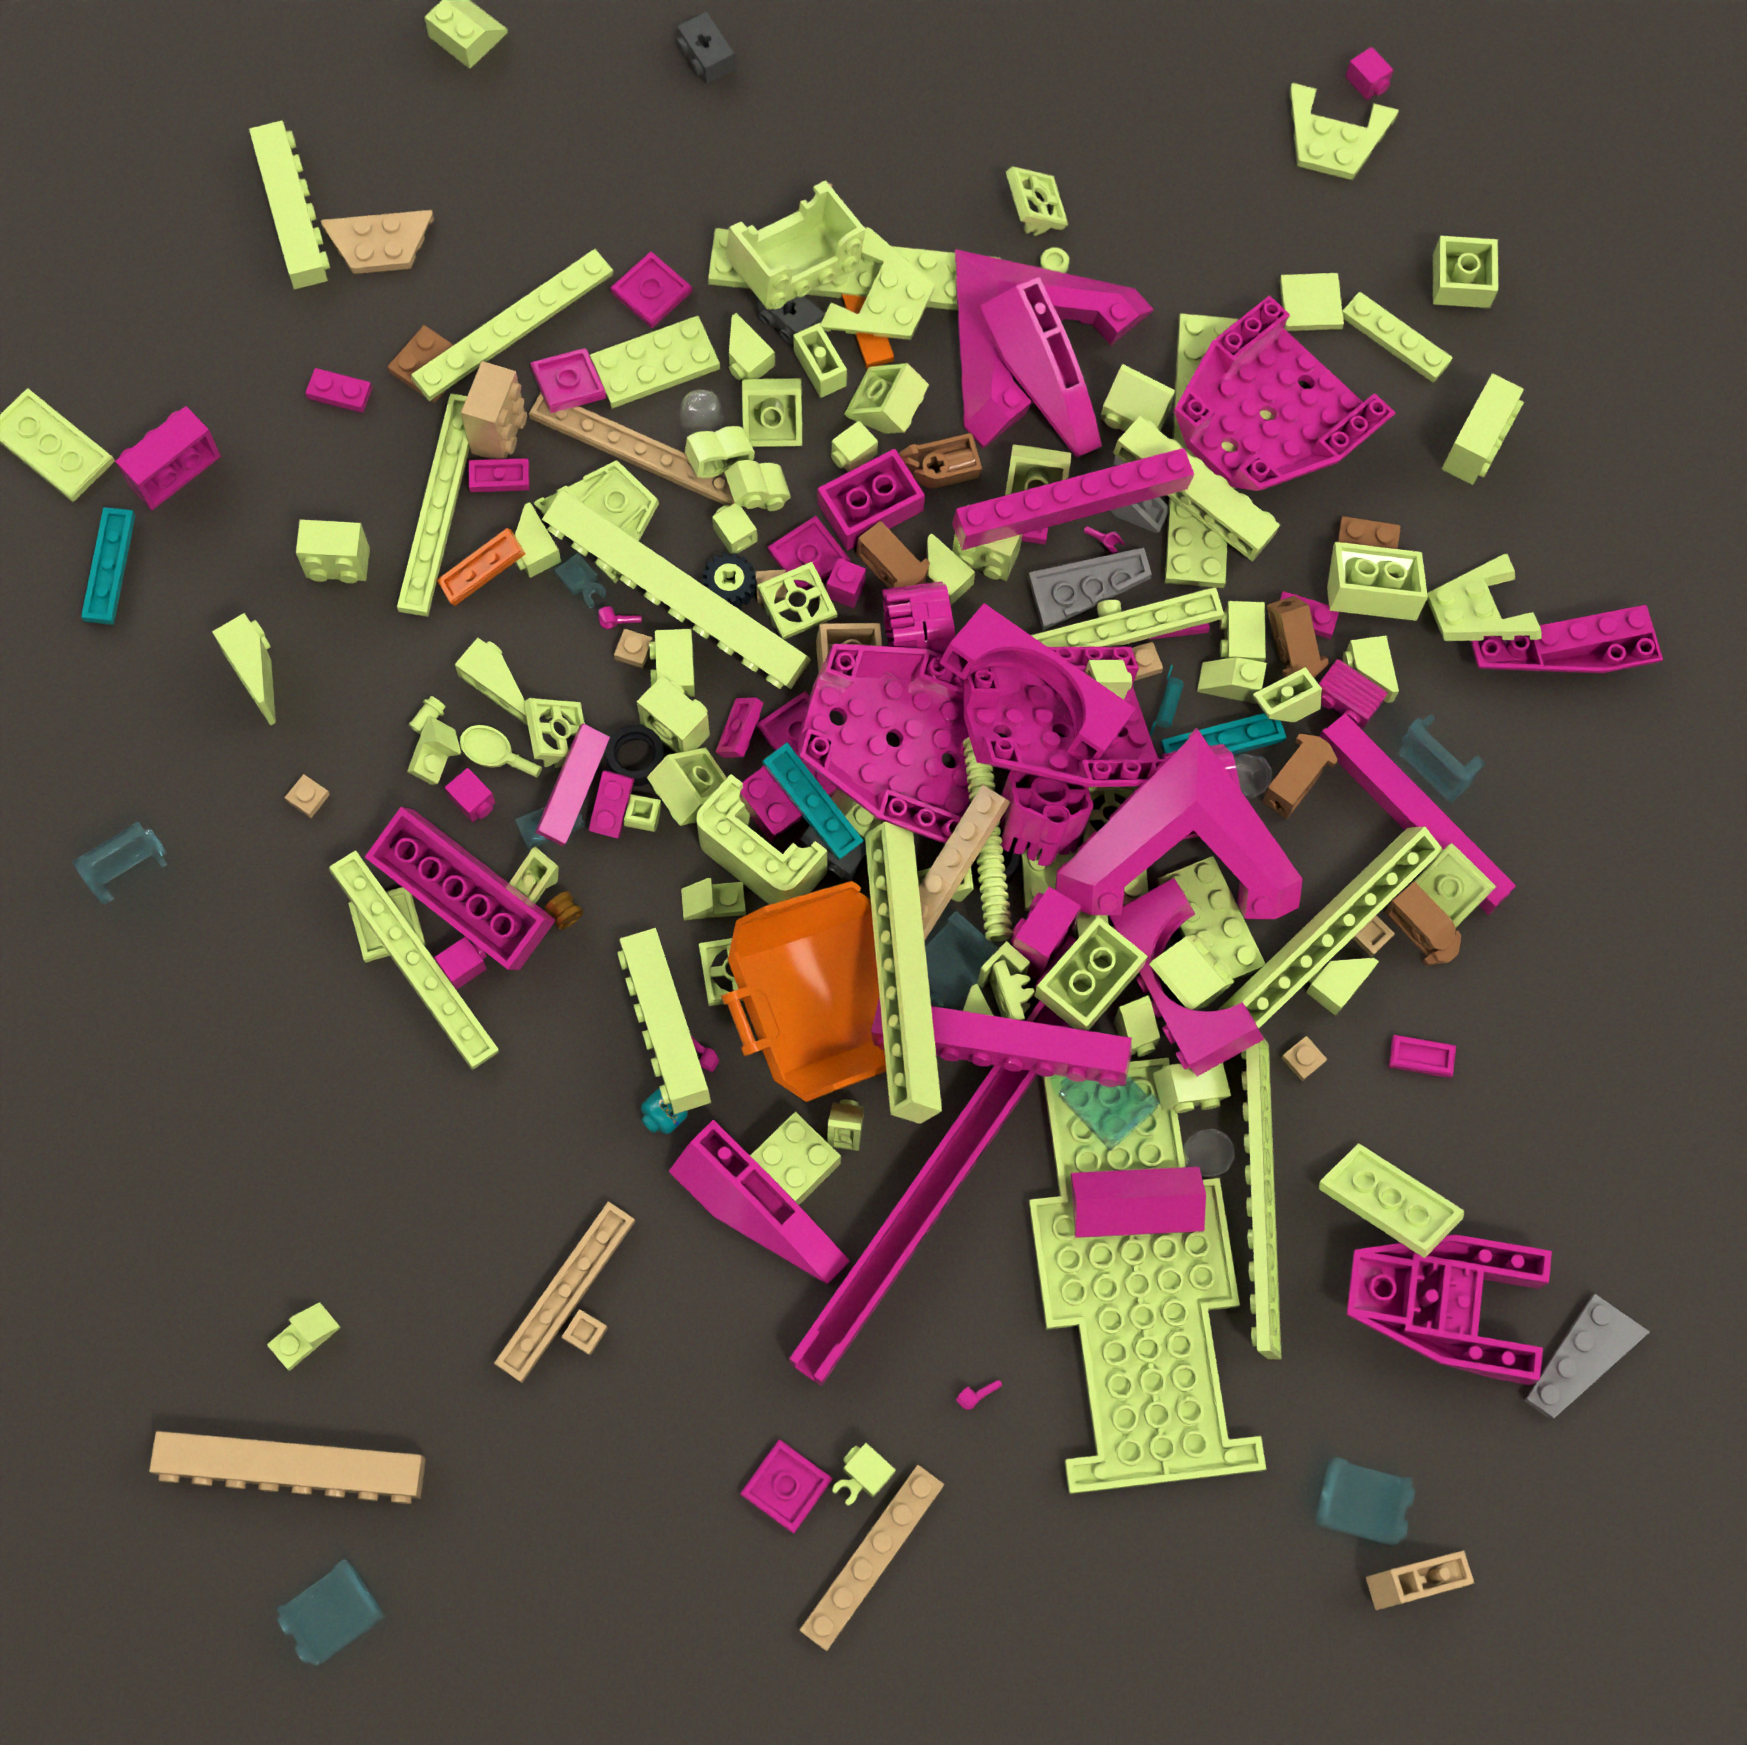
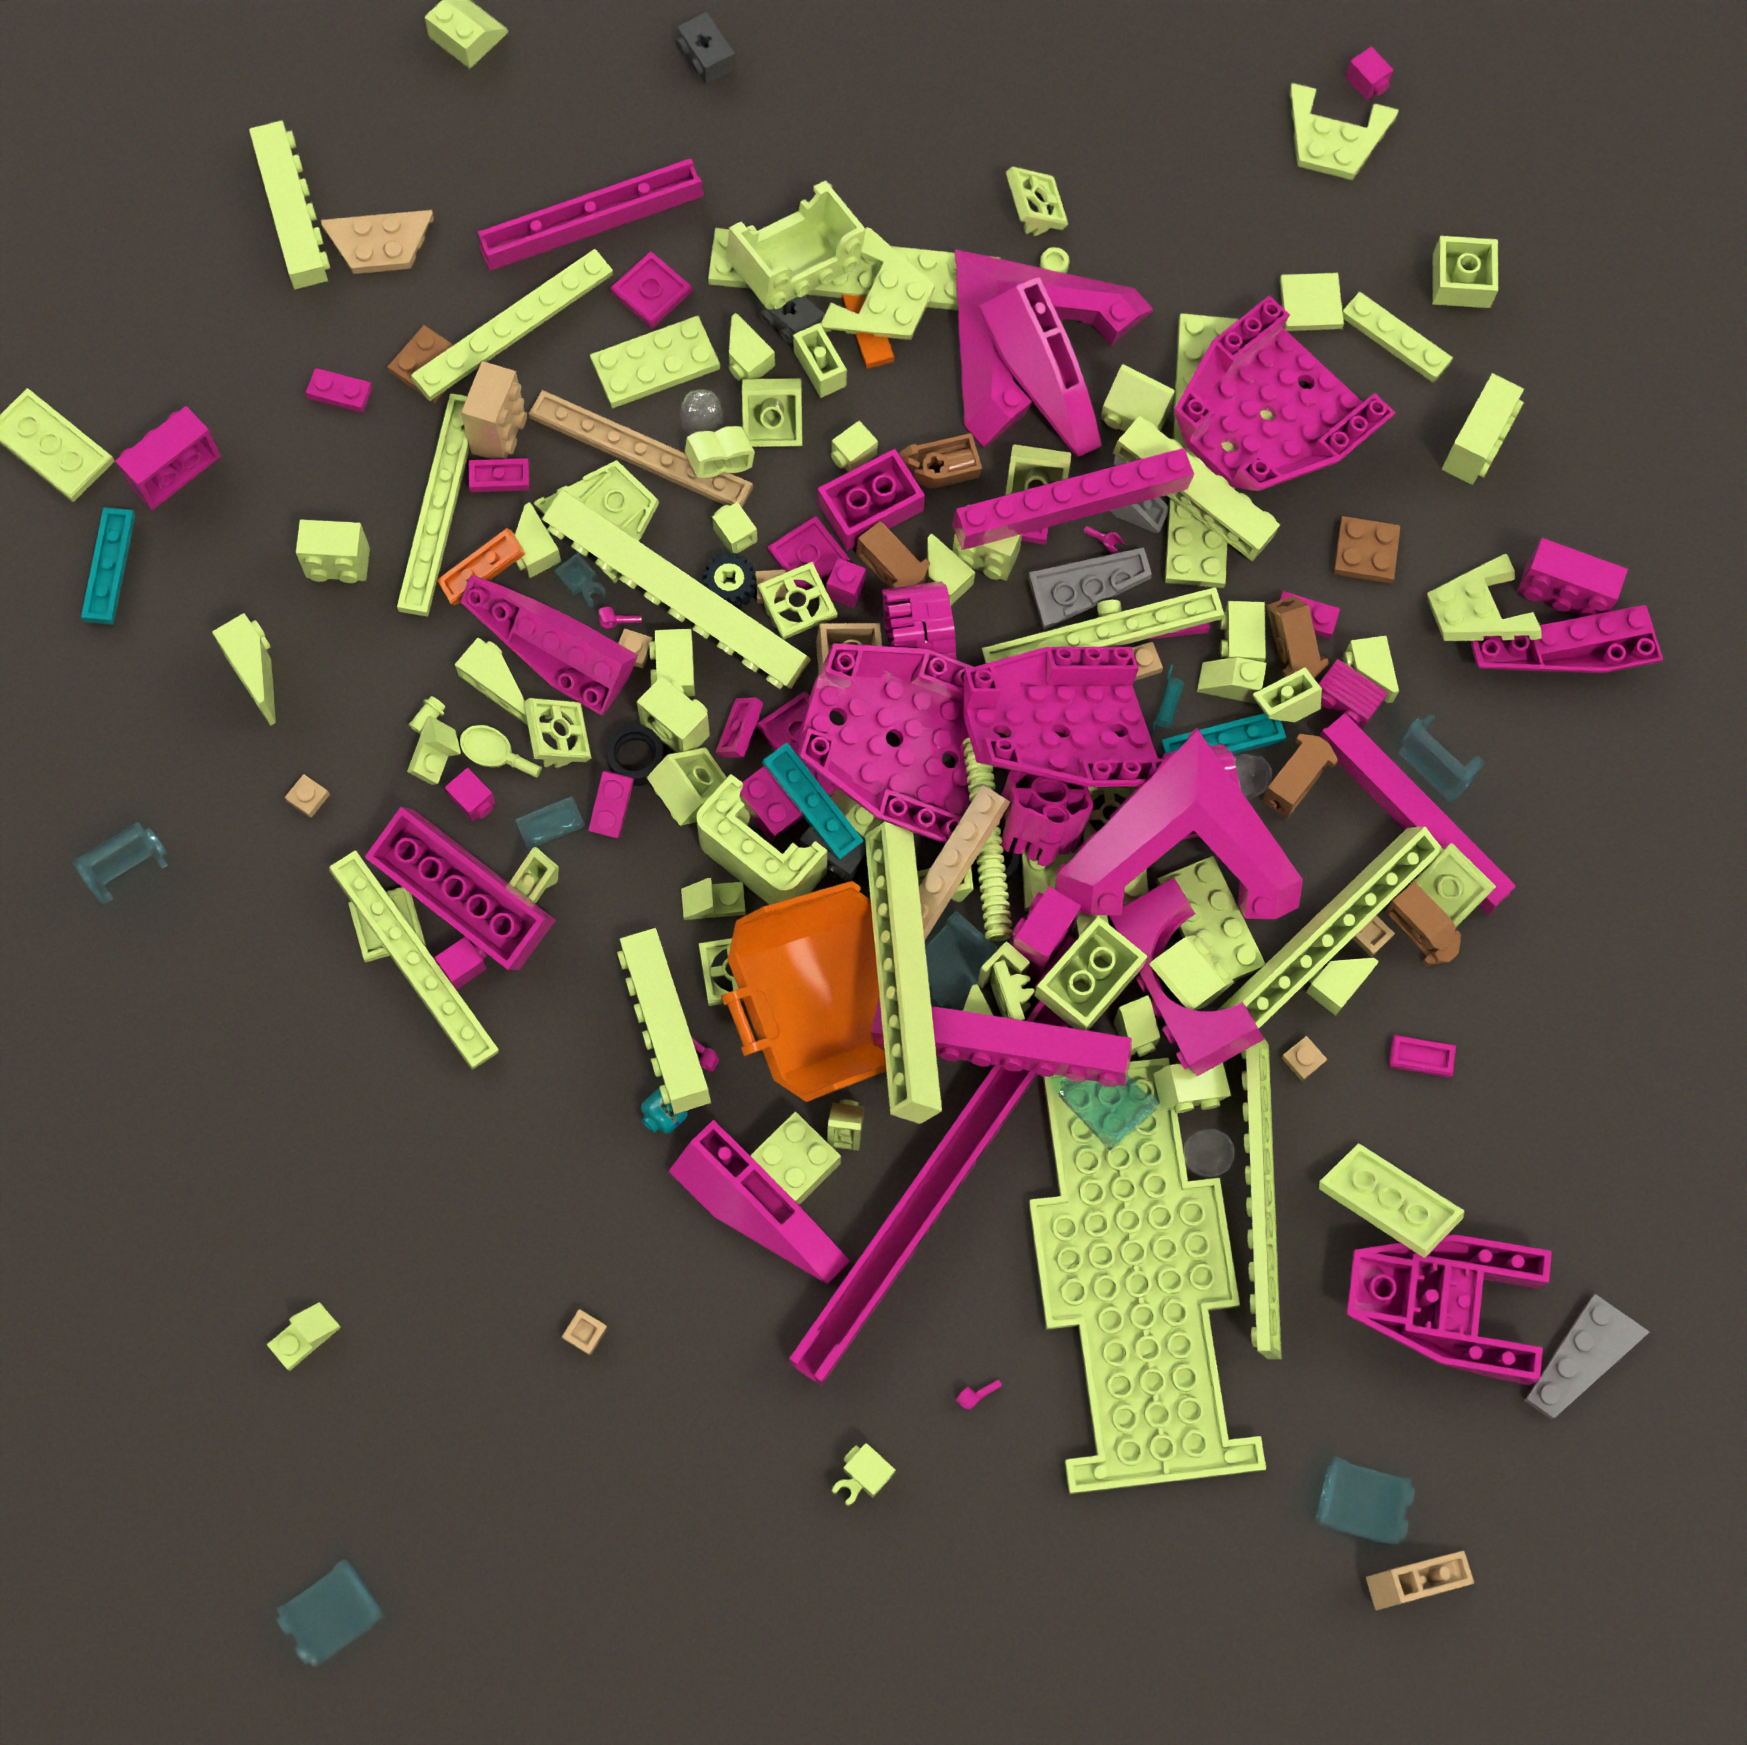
tan brick [149,1431,426,1504] -> none
tan plate [494,1201,635,1383] -> none
dark pink tile [530,348,606,414] -> none
tile [535,723,610,846] -> none
pearl gold wheel [544,891,584,930] -> none
yellowish green brick [624,794,661,832] -> none
yellowish green brick [725,460,791,511] -> none
dark pink tile [740,1439,833,1534] -> none
tan plate [800,1465,945,1651] -> none
yellowish green slope [845,363,929,434] -> none
dark pink arch [939,603,1136,762] -> none
dark pink slope [1071,1167,1206,1238] -> none
yellowish green brick [1084,660,1132,700] -> none
yellowish green slope [1327,542,1428,621] -> none
none -> dark pink wedge [461,575,638,715]
none -> dark pink tile [478,158,704,271]
none -> dark pink brick [1516,538,1628,617]

